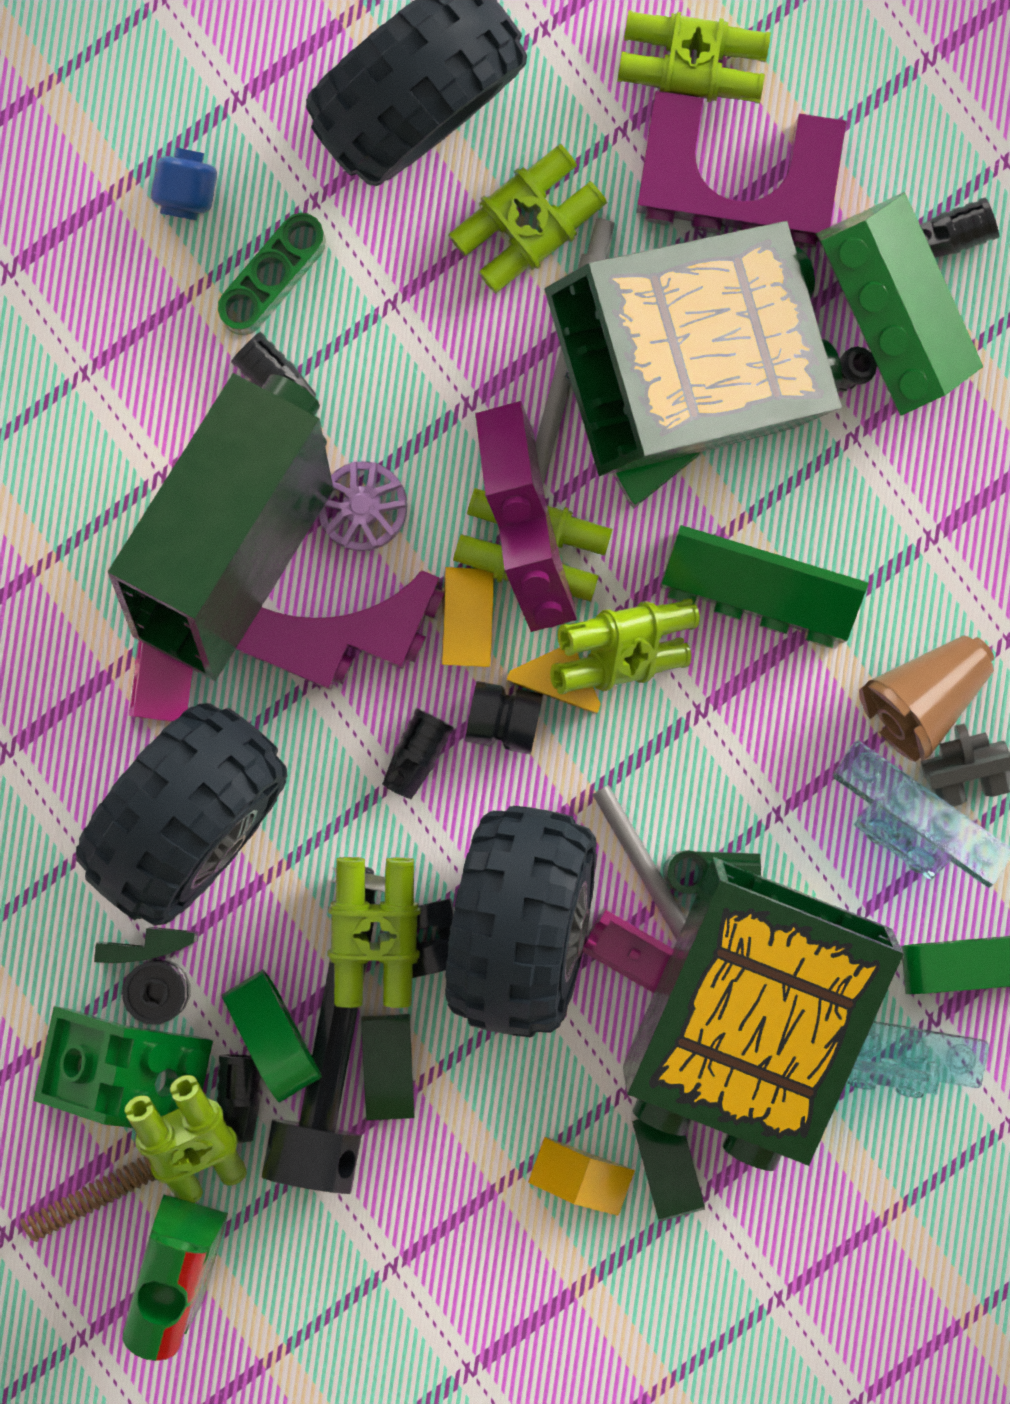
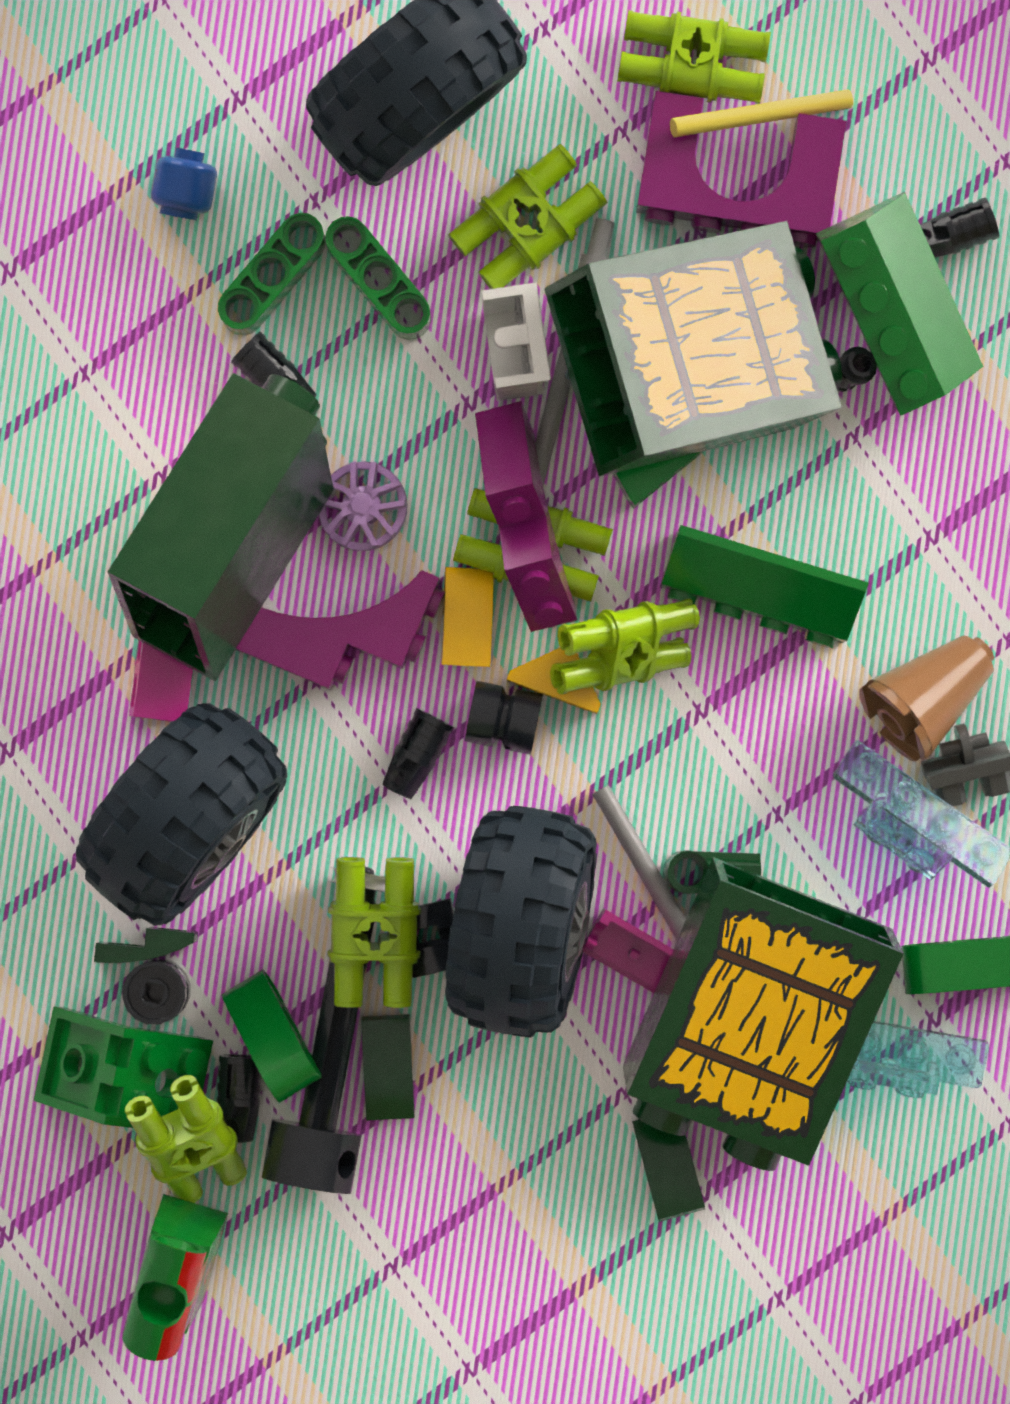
medium nougat piece [20,1156,155,1242] -> none
yellow slope [528,1137,635,1216] -> none
none -> green beam [325,216,431,340]
none -> white window [482,282,551,401]
none -> light yellow bar [670,89,853,137]

